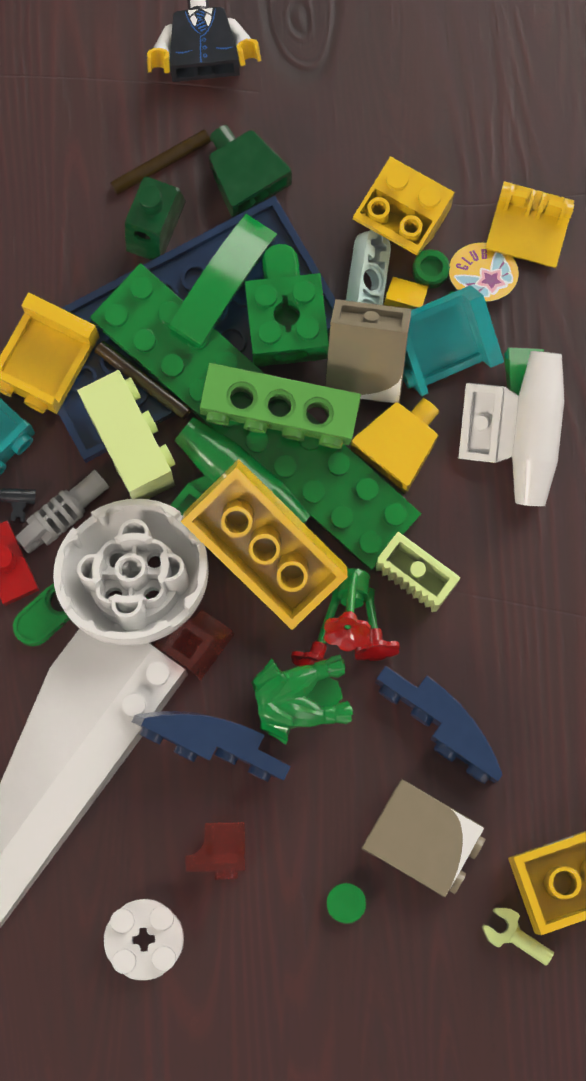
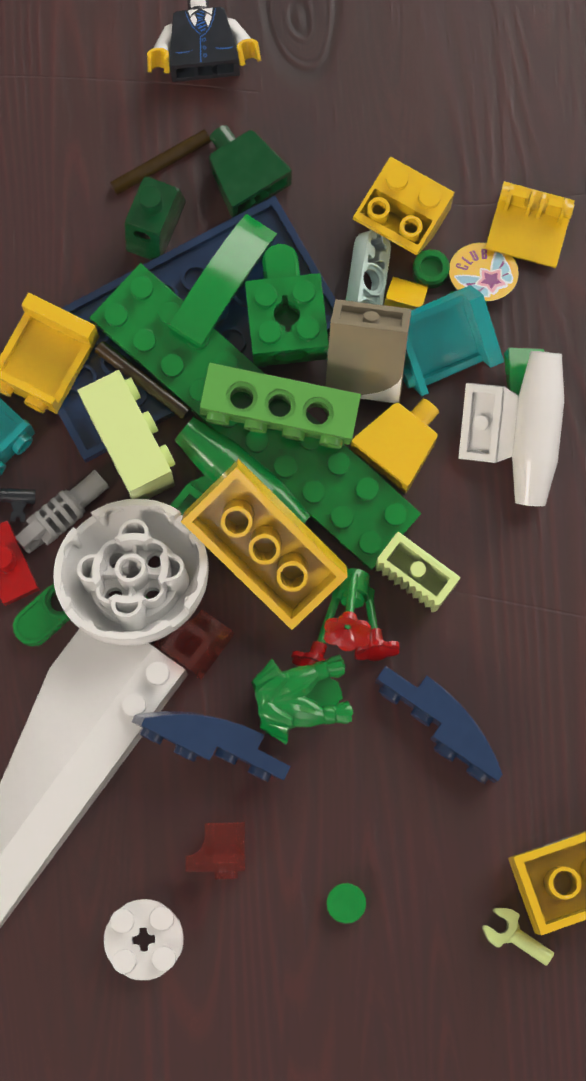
dark tan panel [361,779,486,897] -> none

